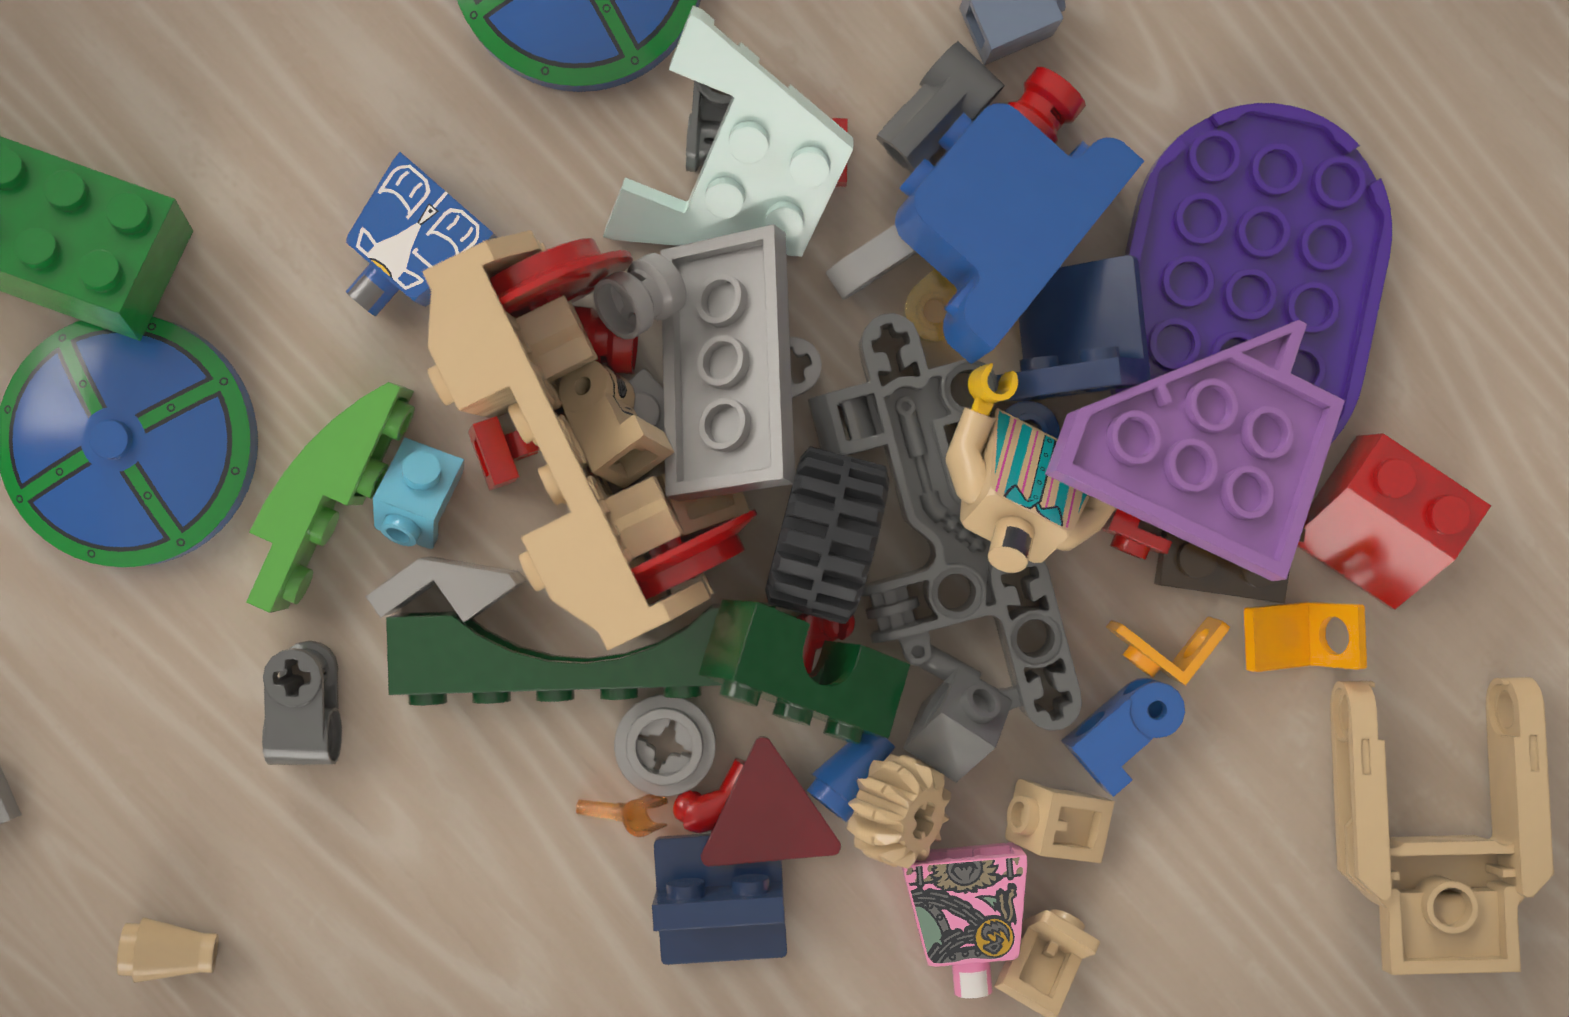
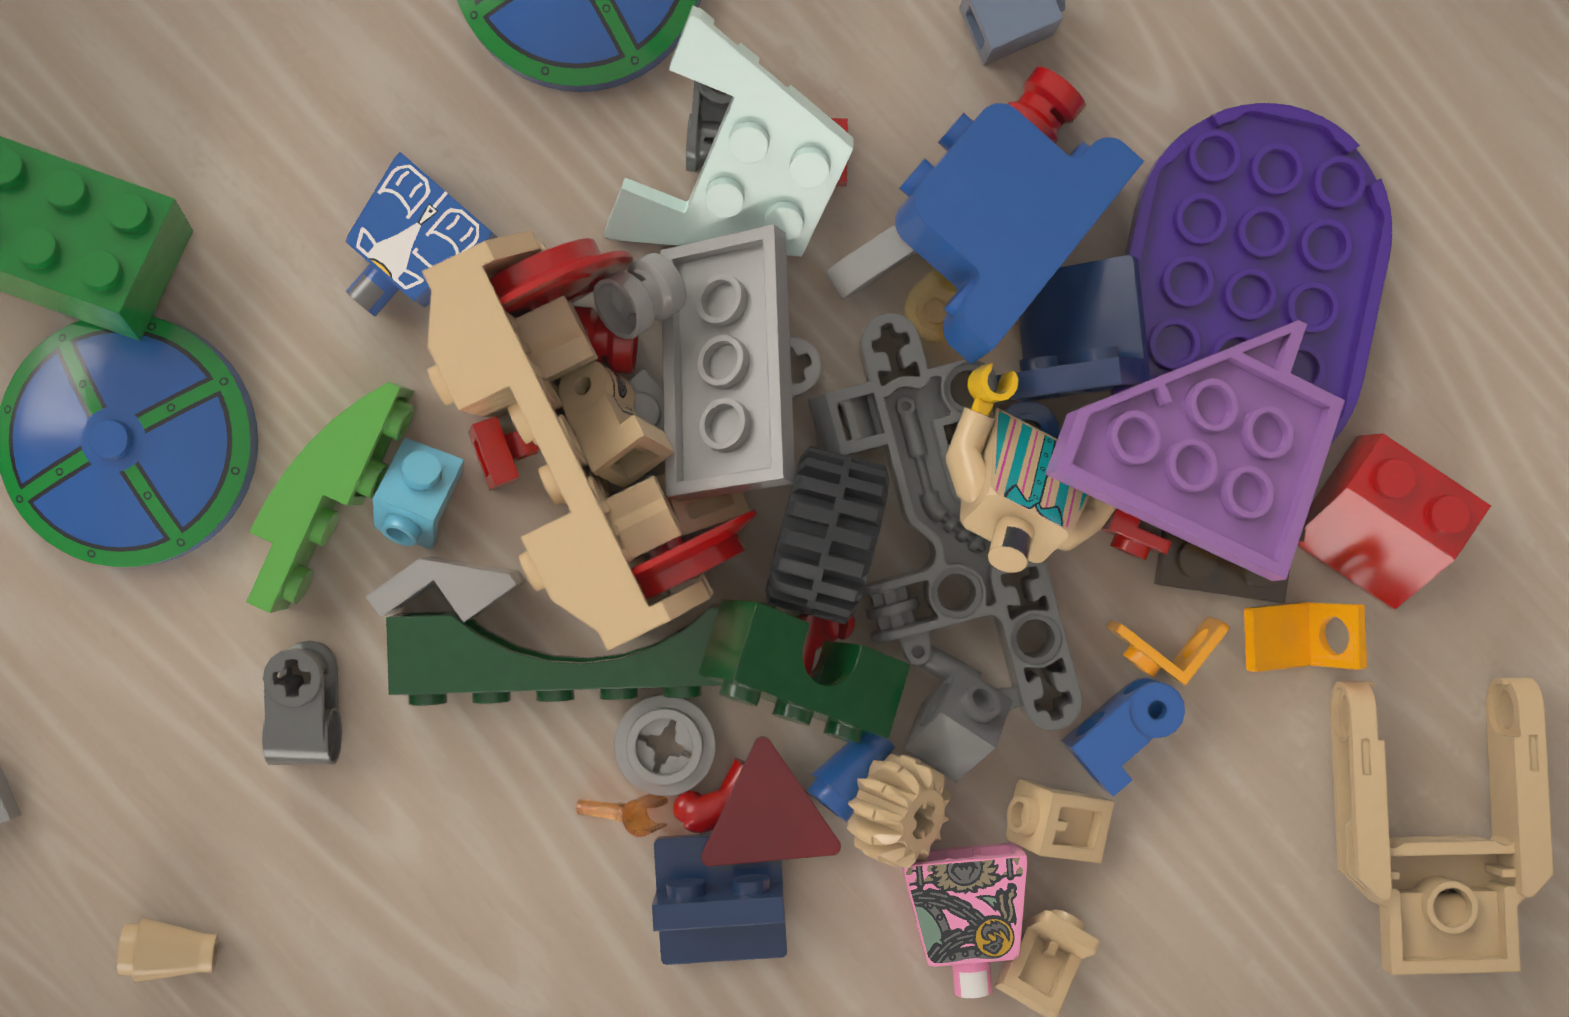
dark grey piece [876,41,1005,172] -> none

